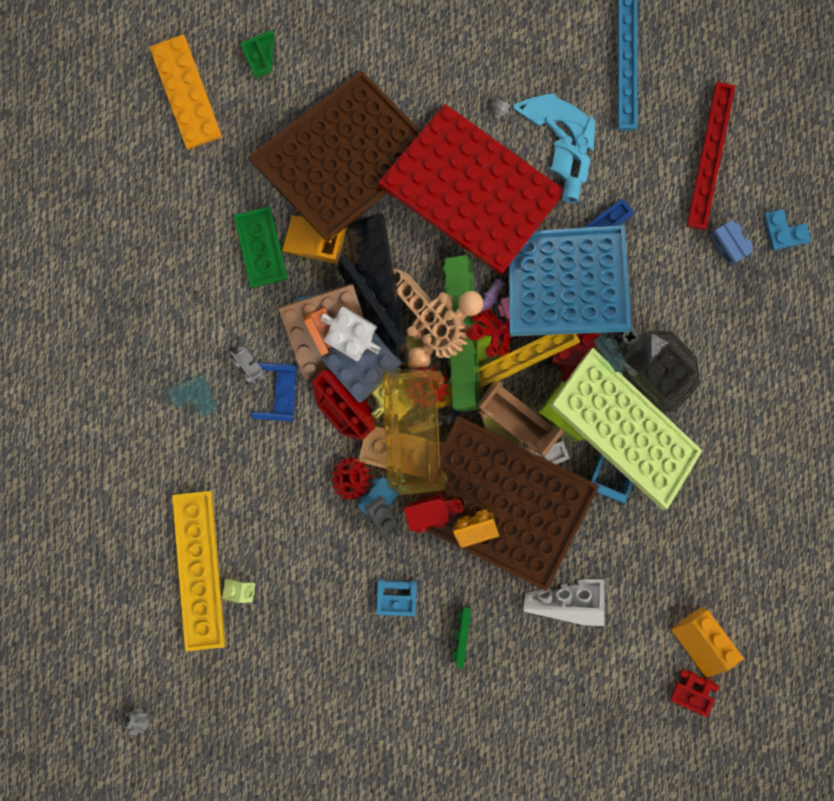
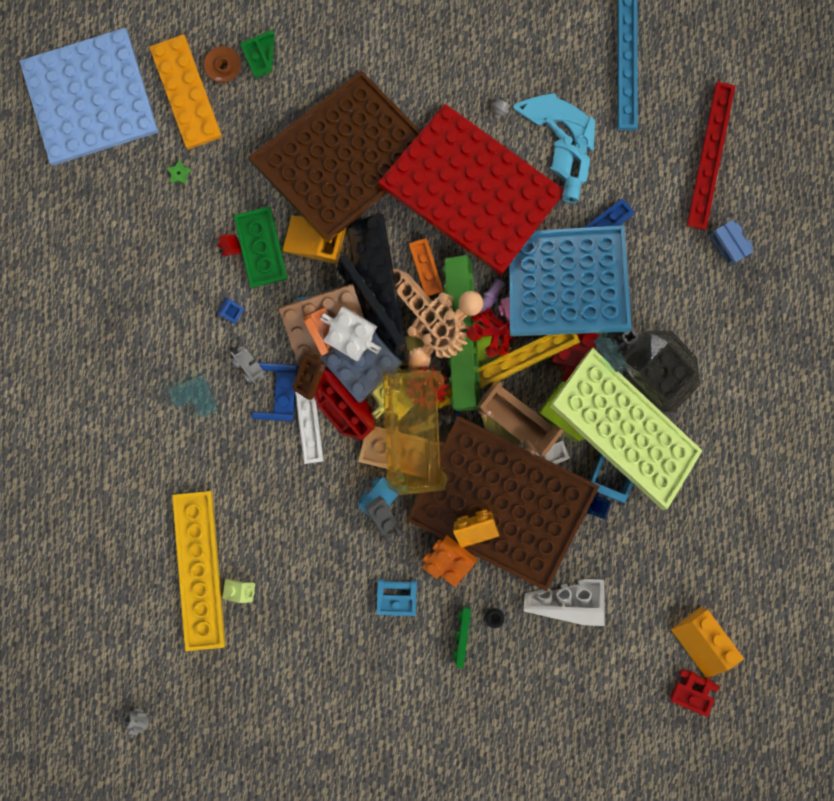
red gear [331,457,371,500] -> none
red hinge [404,494,463,534] -> none
dark azure plate [763,209,811,251] -> none
none -> light blue plate [20,28,159,166]
none -> bright green plate [167,161,192,184]
none -> dark orange dish [204,46,241,83]
none -> blue slope [216,297,245,324]
none -> red tile [217,234,242,256]
none -> reddish brown bracket [292,354,327,400]
none -> white tile [295,392,324,464]
none -> orange plate [409,238,444,297]
none -> orange plate [422,535,478,587]
none -> black plate [485,608,505,628]
none -> clear blue slope [586,495,612,520]

